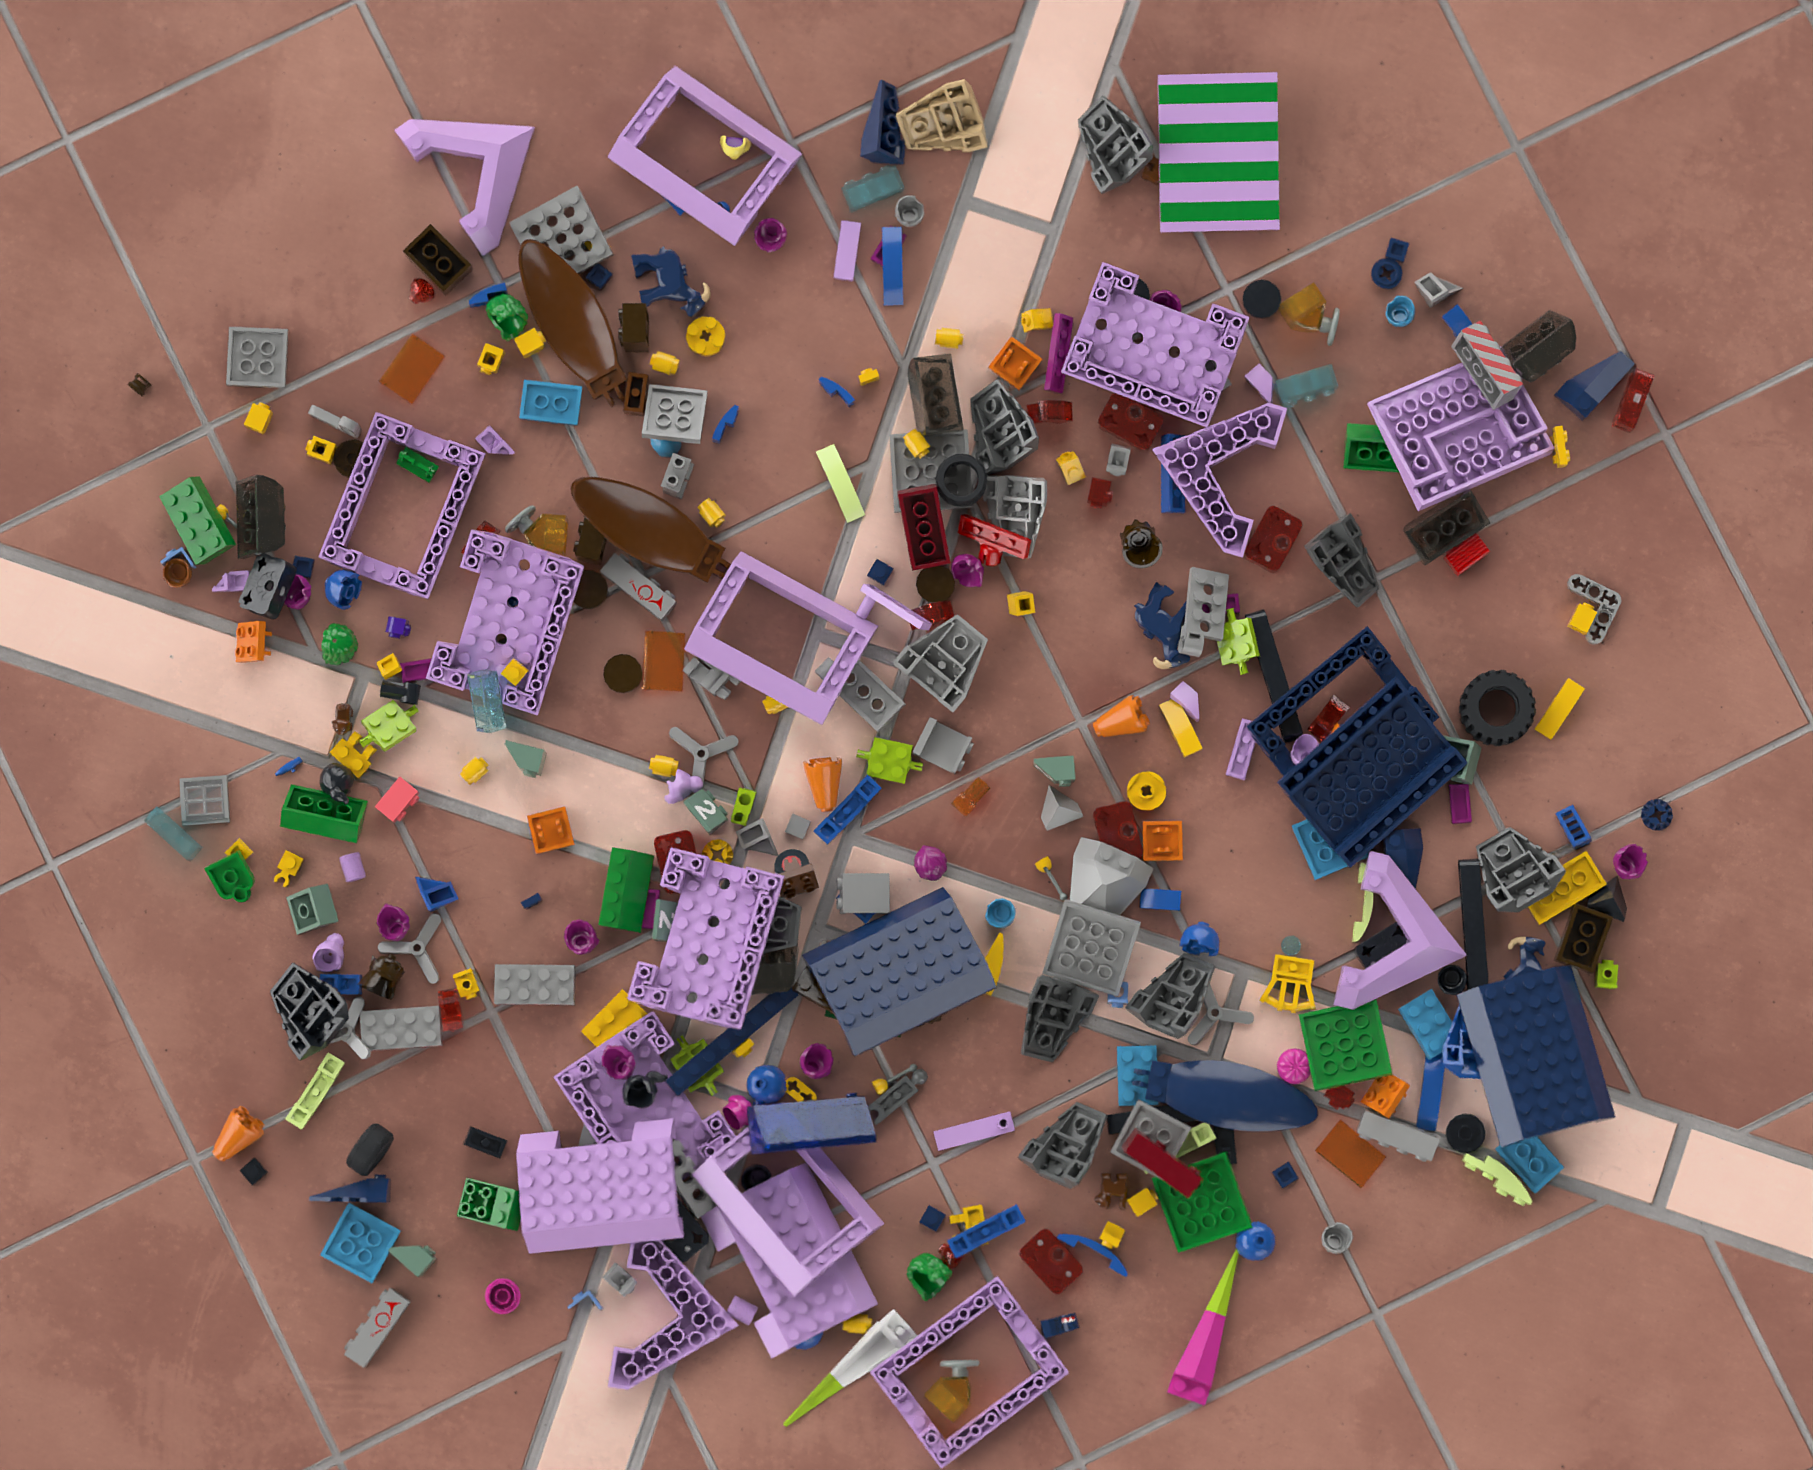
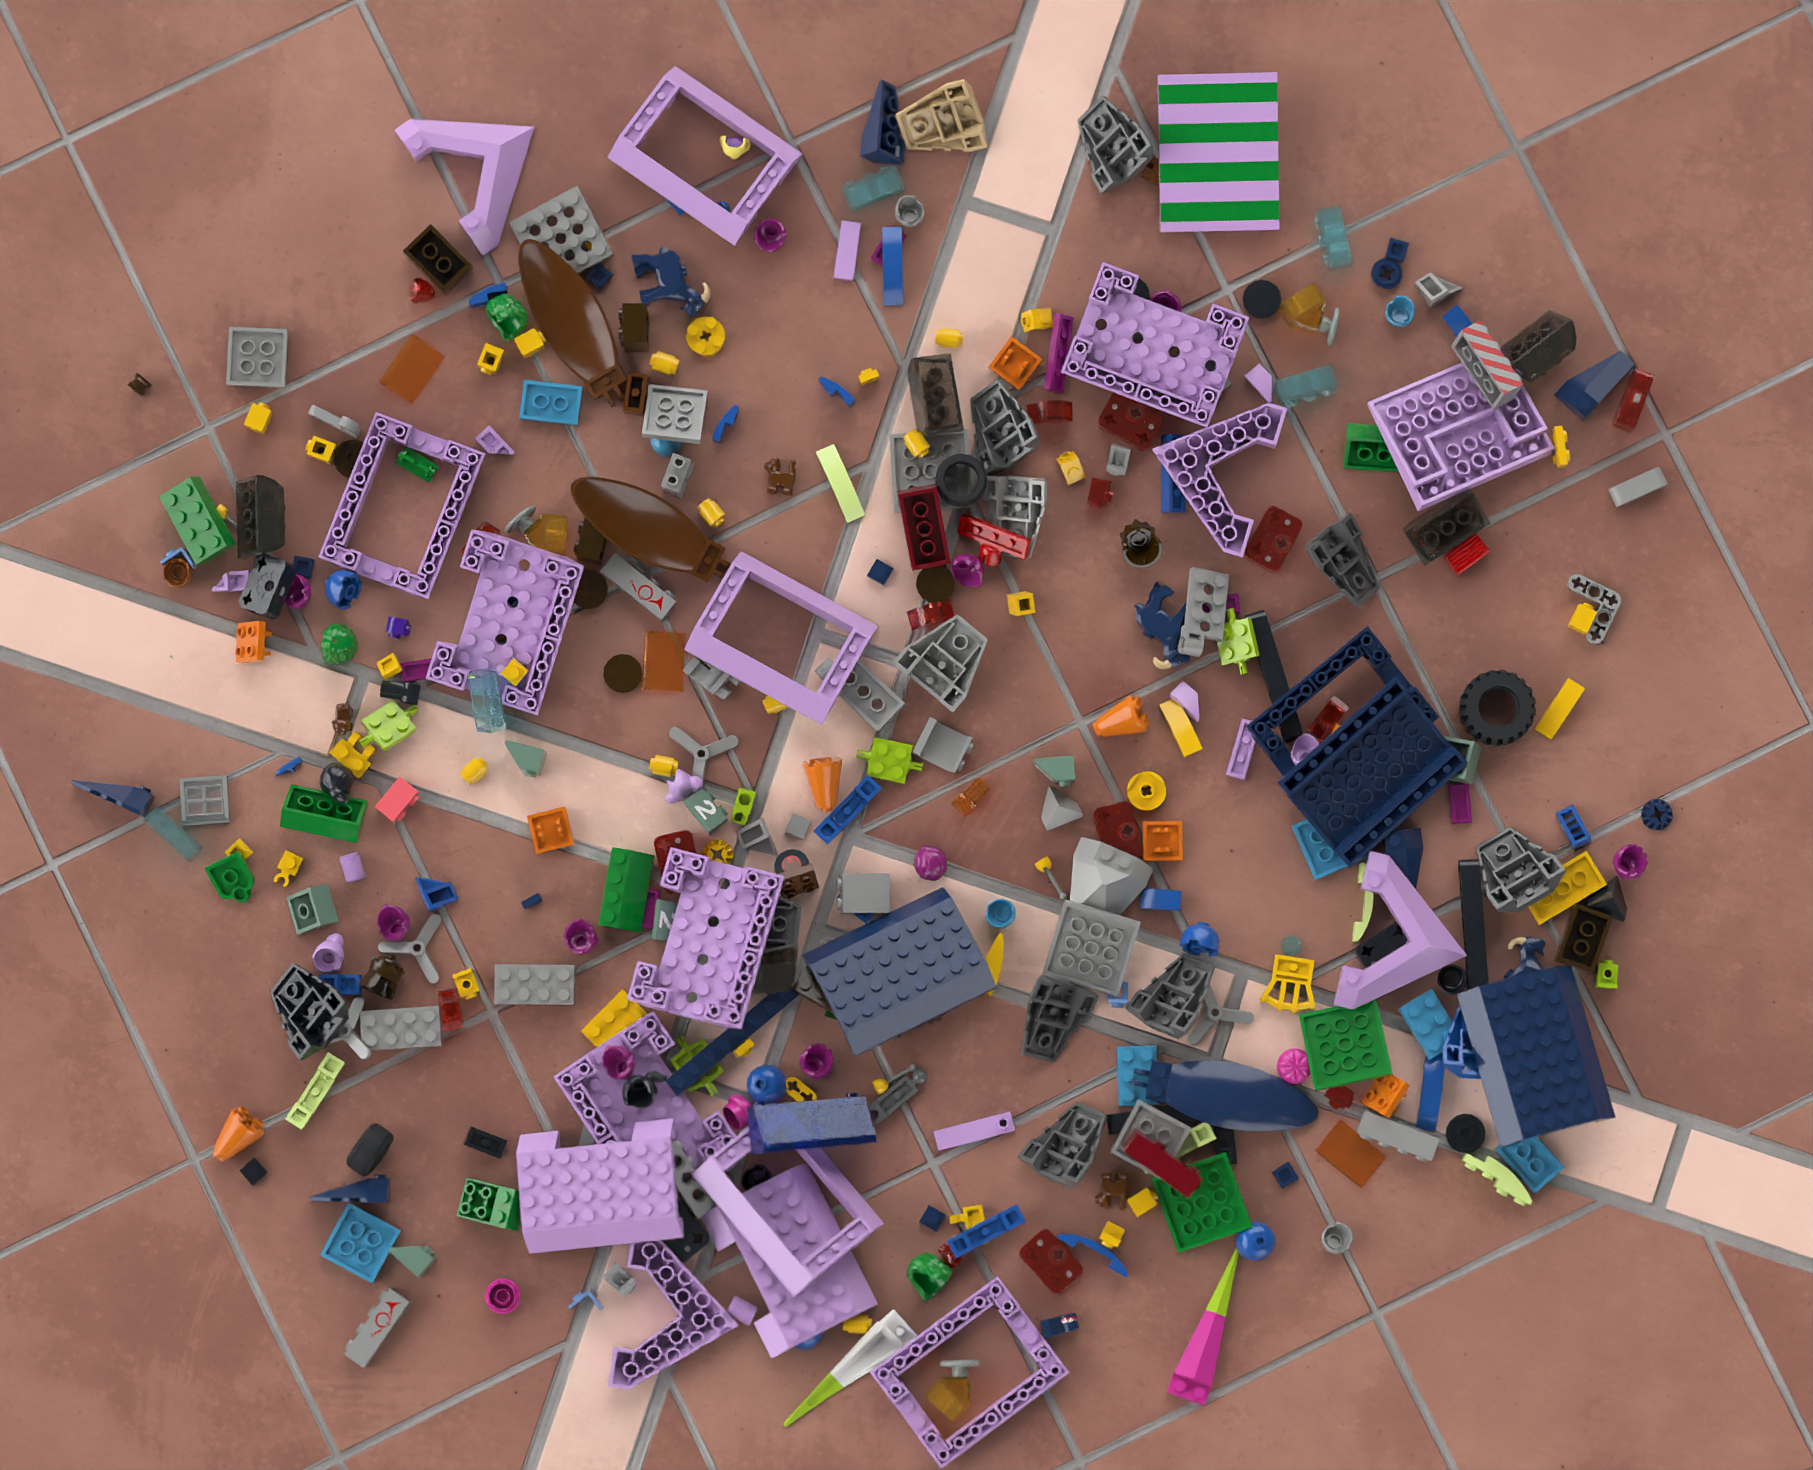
lavender piece [856,584,932,630] -> none
none -> dark blue wedge [71,780,155,817]
none -> reddish brown animal [764,457,796,496]
none -> clear light blue brick [1313,206,1353,270]
none -> light grey beam [1609,467,1668,508]

